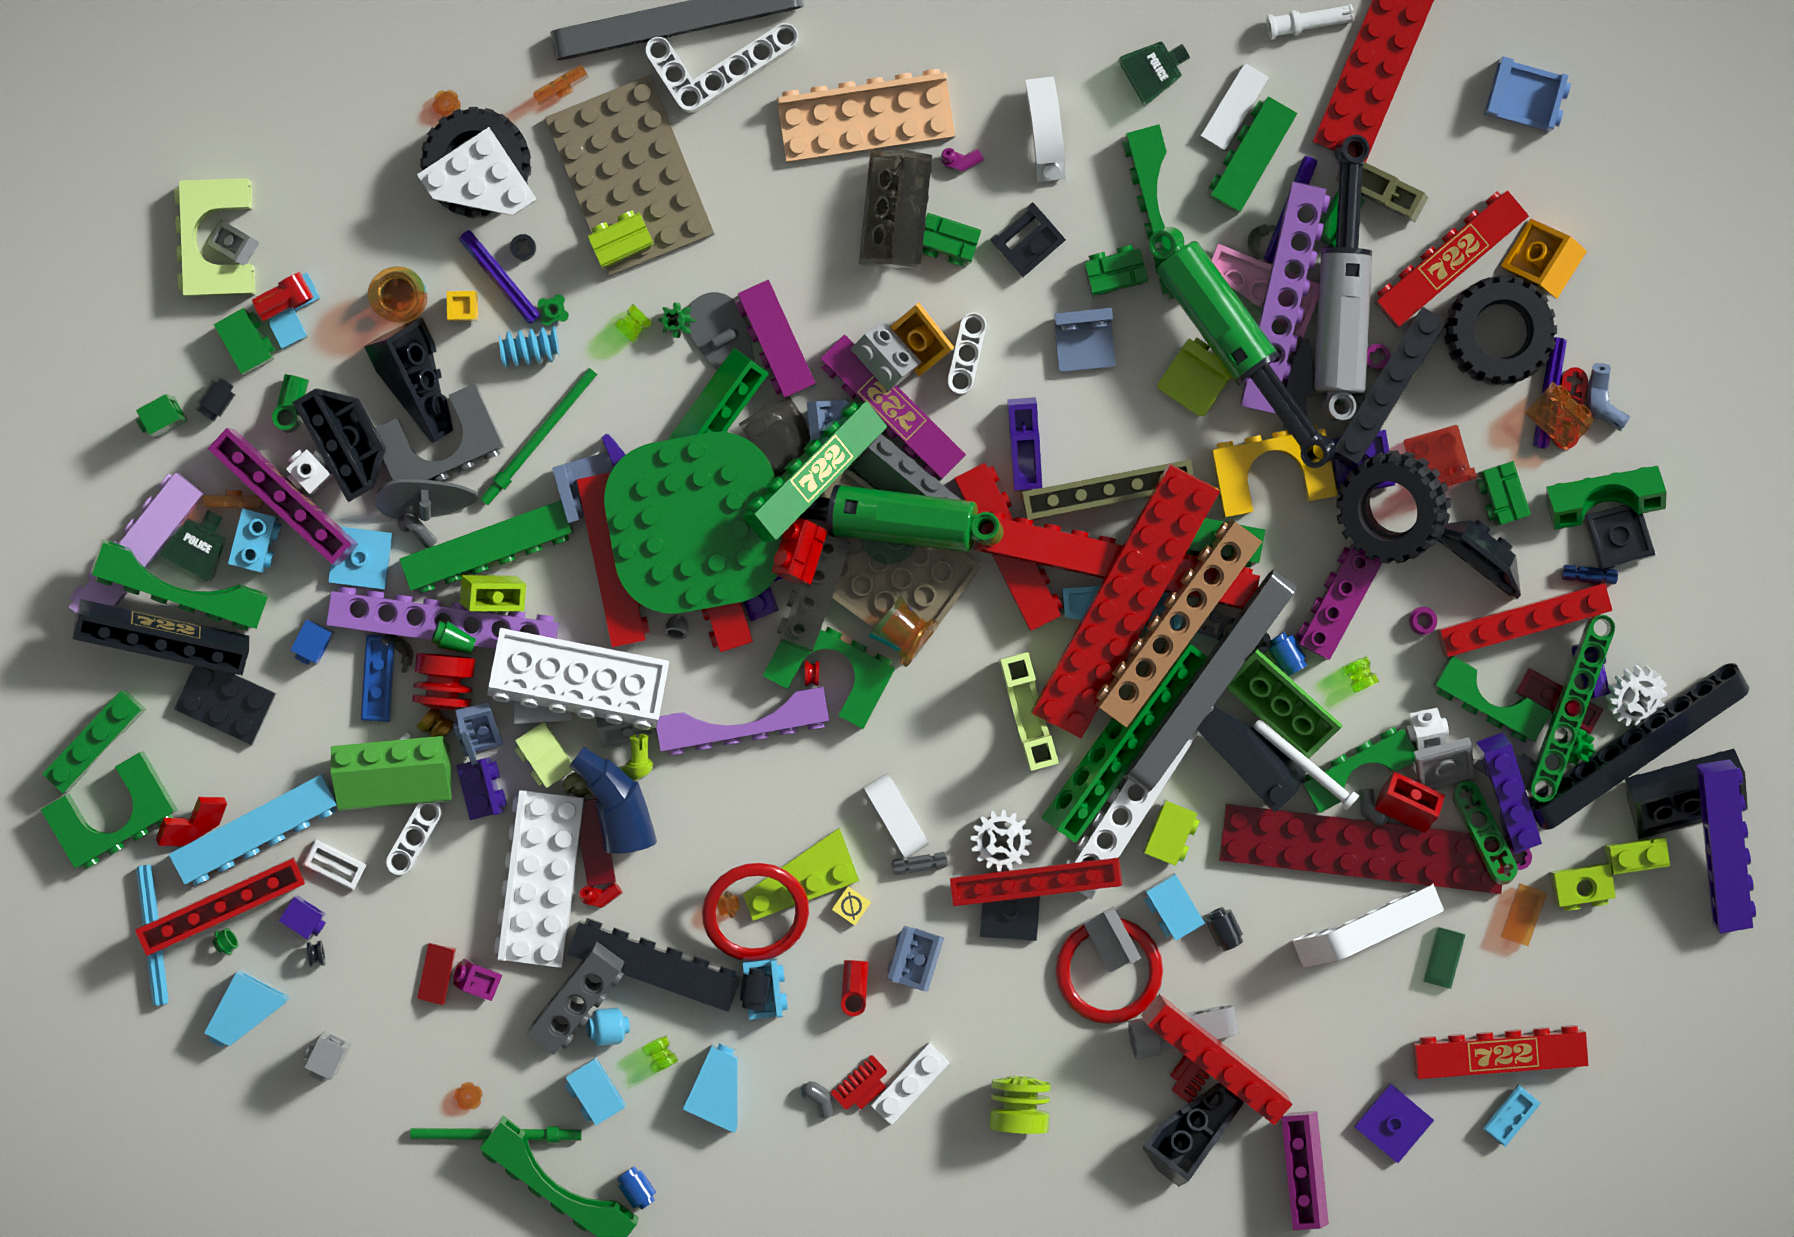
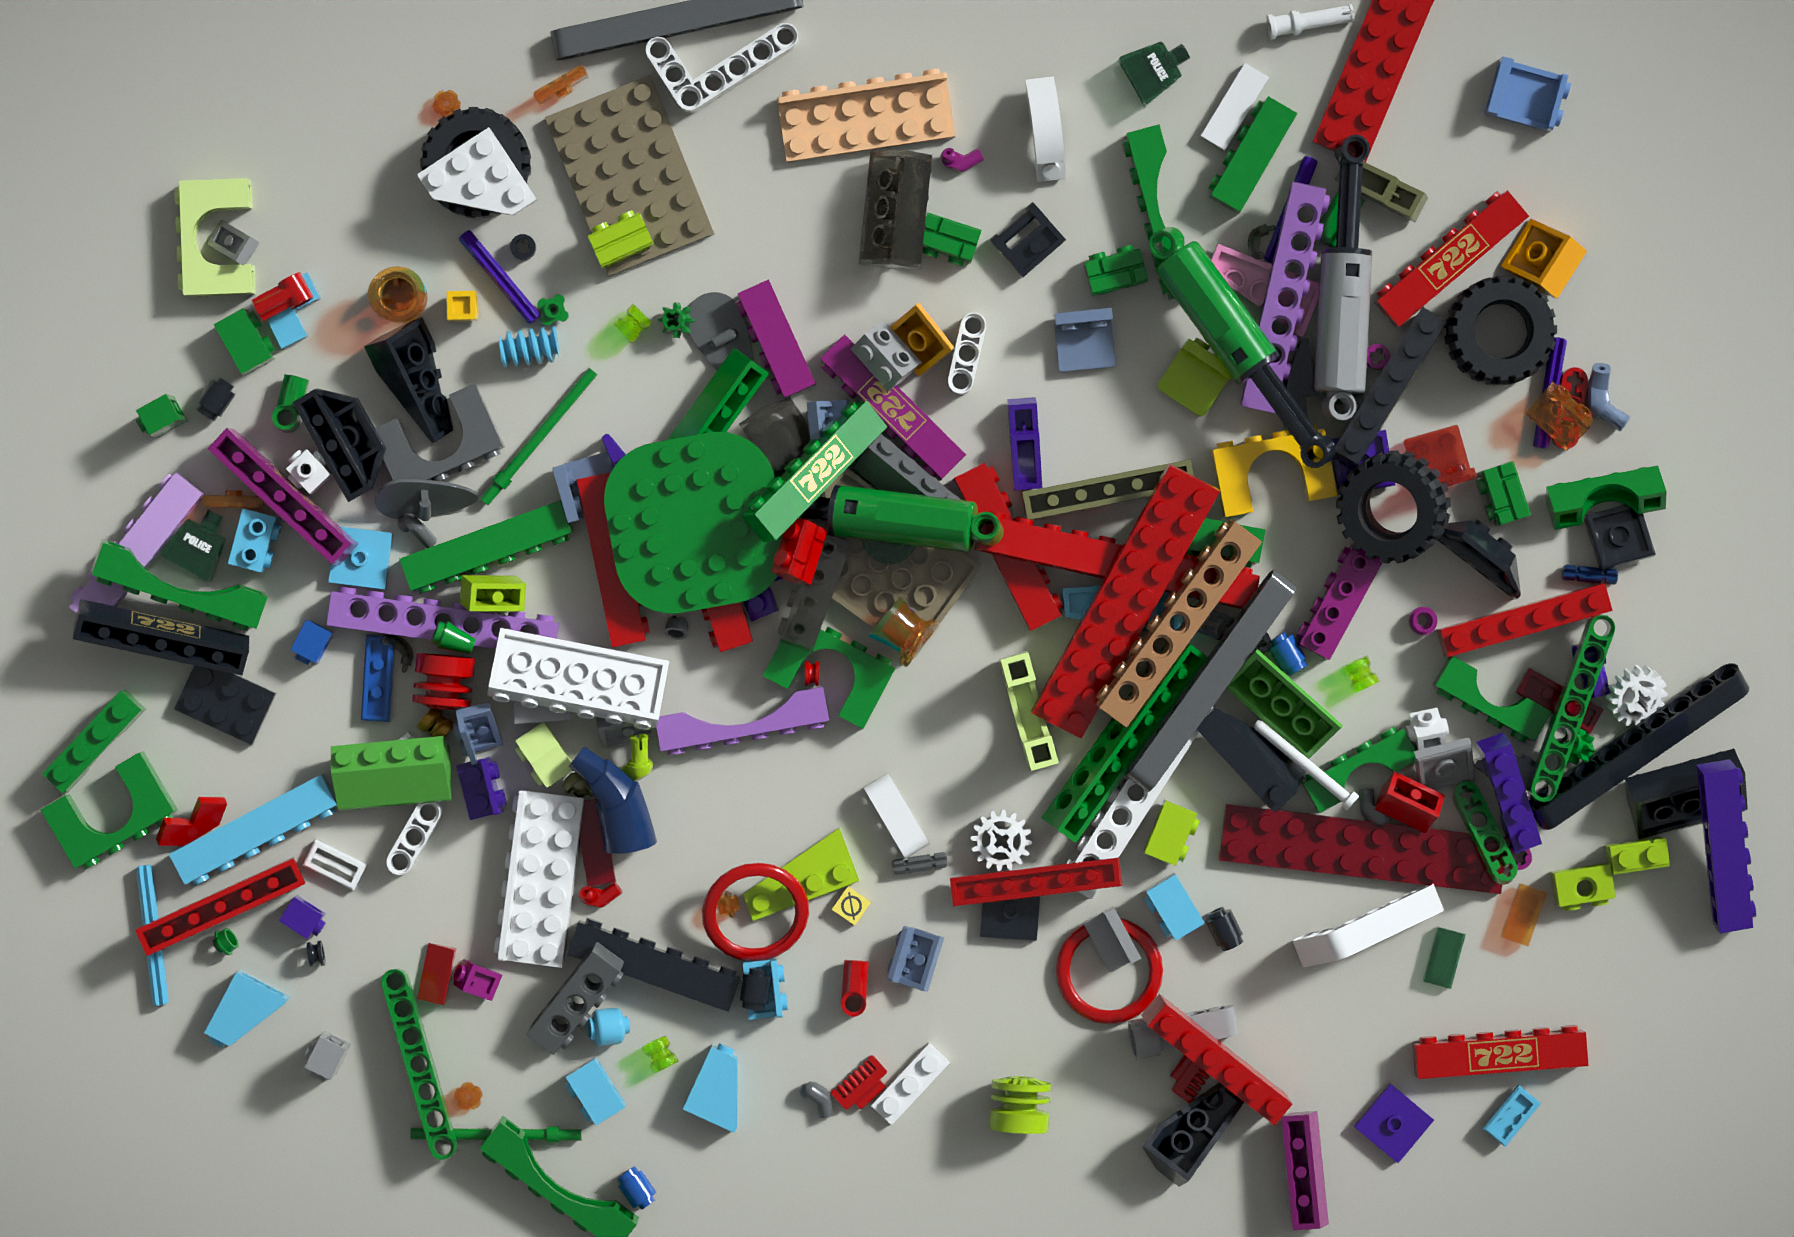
none -> green beam [381,969,458,1160]

